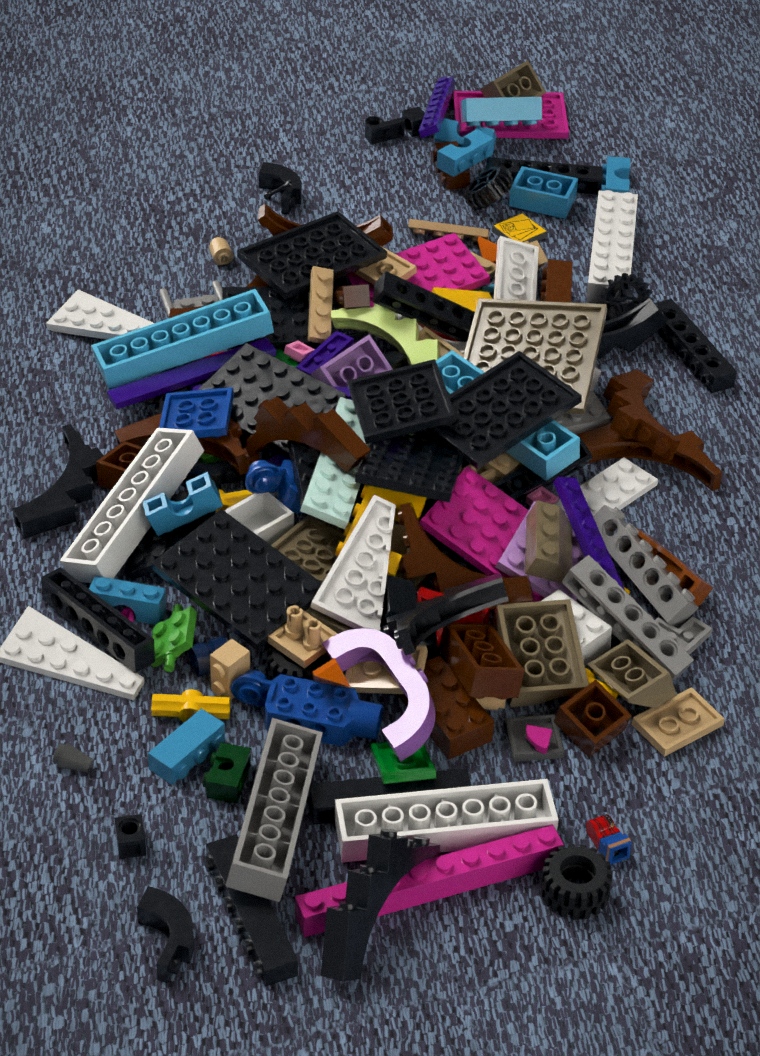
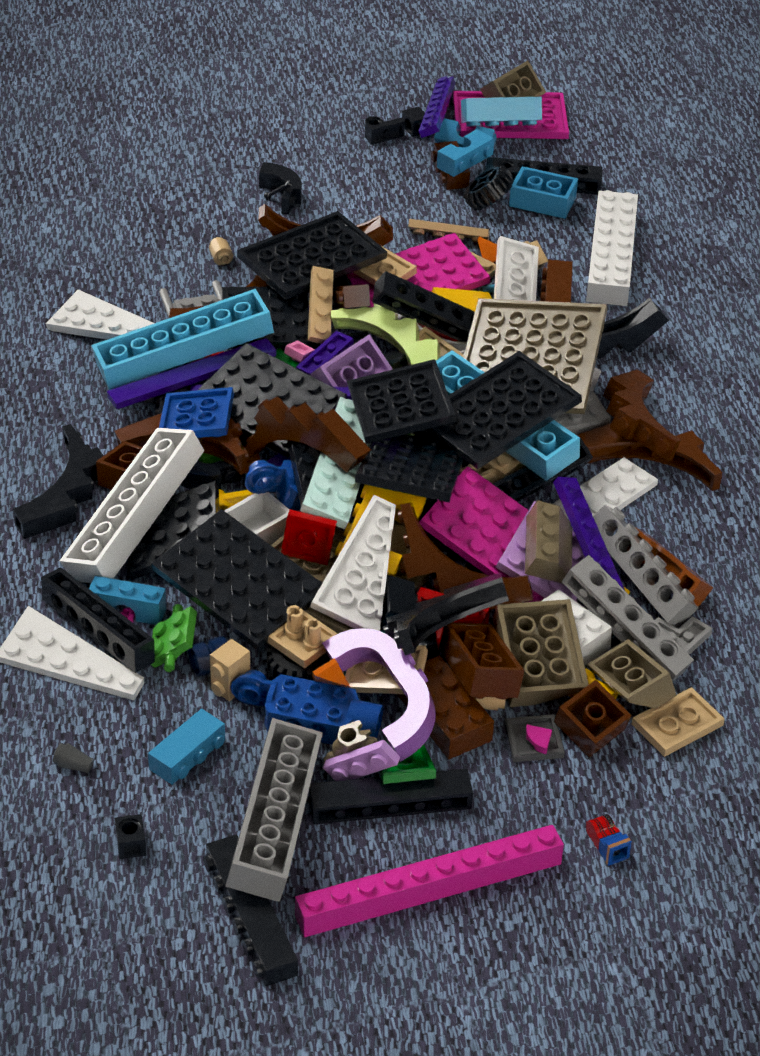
black arch [137,886,194,983] -> none
dark azure arch [142,472,223,536] -> none
yellow piece [151,689,231,722] -> none
dark green brick [203,742,251,803] -> none
black arch [321,829,440,982] -> none
white brick [335,779,559,863] -> none
yellow tile [492,213,548,243] -> none
bright pink plate [525,486,559,507] -> none
black tyre [541,844,613,920] -> none
black gear [598,273,654,321] -> none
dark azure arch [601,156,630,193] -> none
black brick [656,299,737,393] -> none
none -> red plate [281,509,337,566]
none -> dark tan animal [323,720,379,763]
none -> lavender plate [323,740,400,781]

